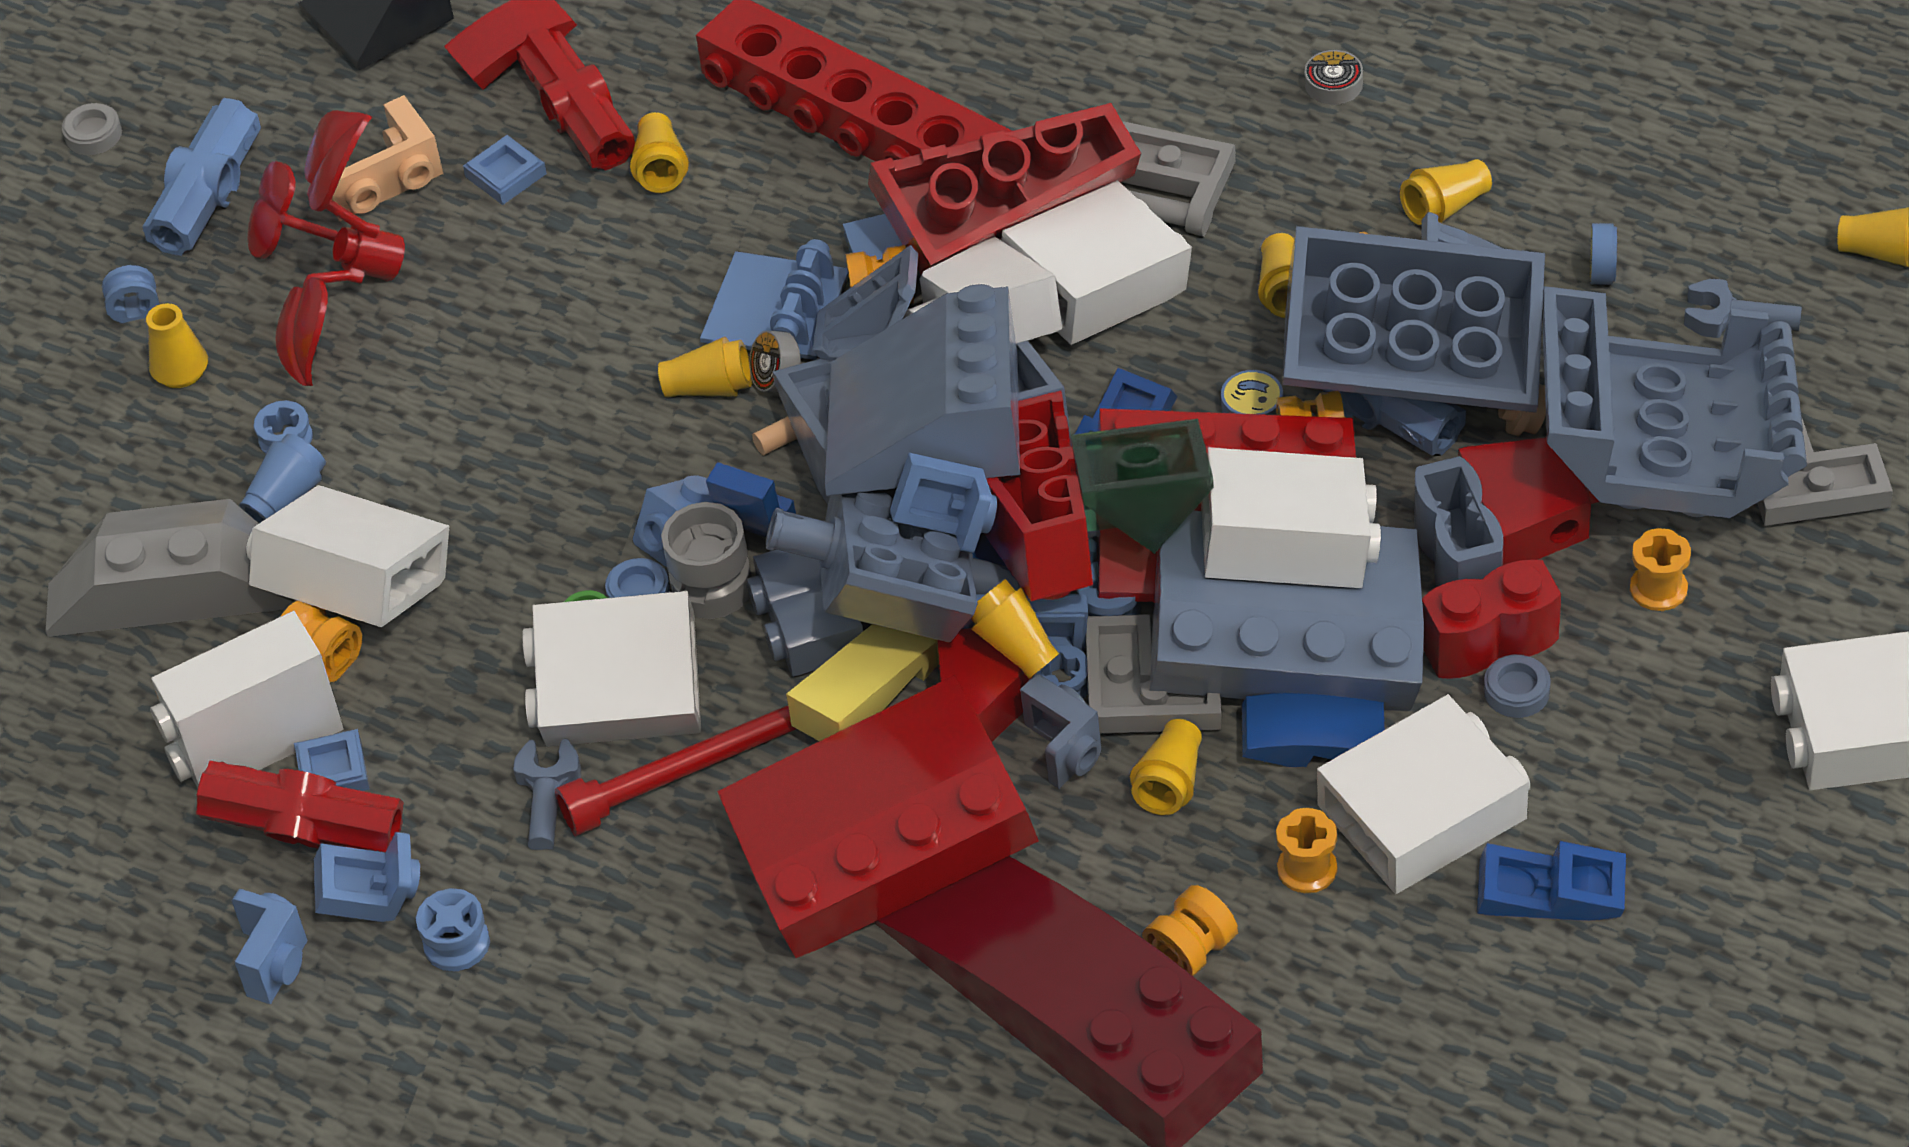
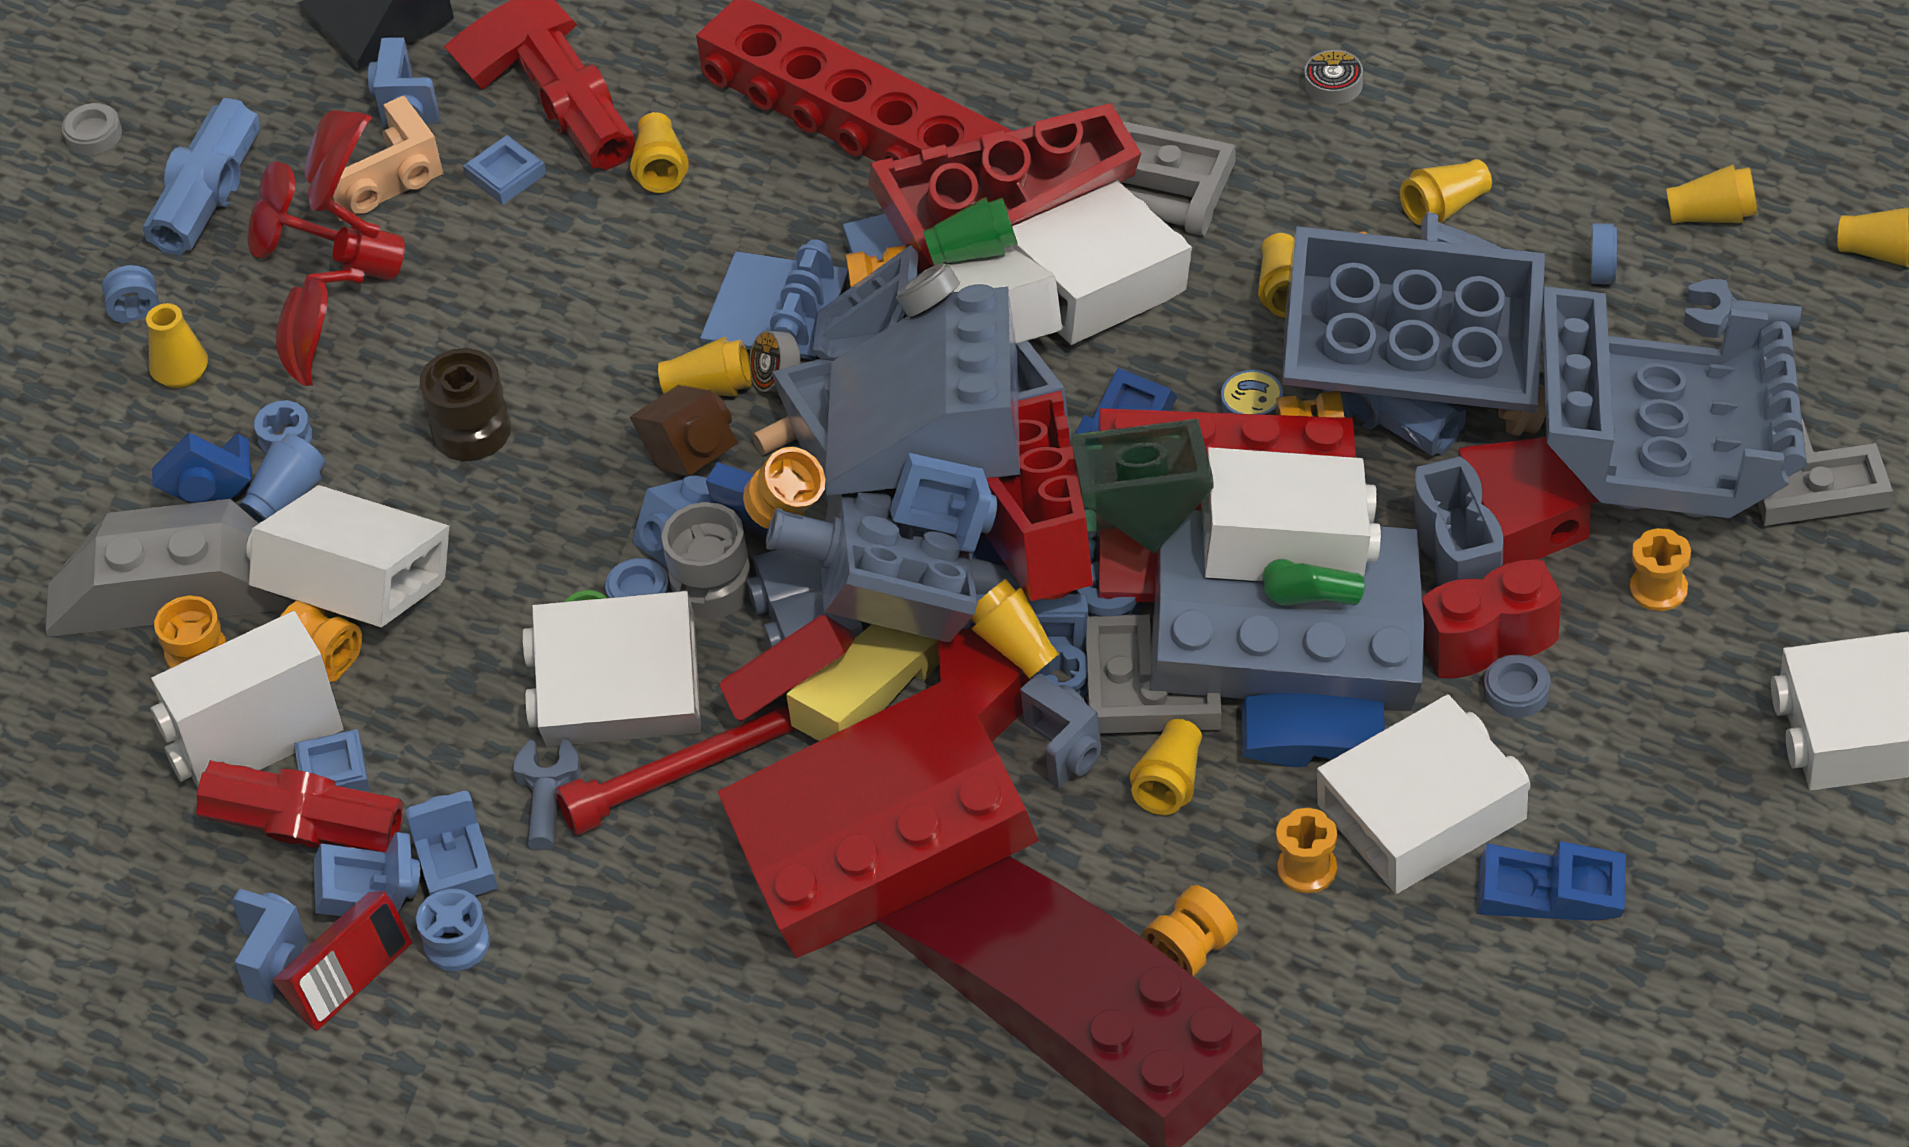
none -> blue bracket [152,432,252,503]
none -> light orange wheel [154,595,227,669]
none -> slope [272,891,413,1032]
none -> medium blue bracket [368,38,440,125]
none -> medium blue bracket [405,791,498,896]
none -> dark brown wheel [419,348,511,462]
none -> reddish brown brick [630,385,738,476]
none -> red slope [719,614,855,722]
none -> light orange wheel [743,447,826,529]
none -> light grey tile [896,263,960,317]
none -> green cone [923,197,1018,266]
none -> green arm [1262,559,1365,606]
none -> yellow cone [1666,164,1758,224]

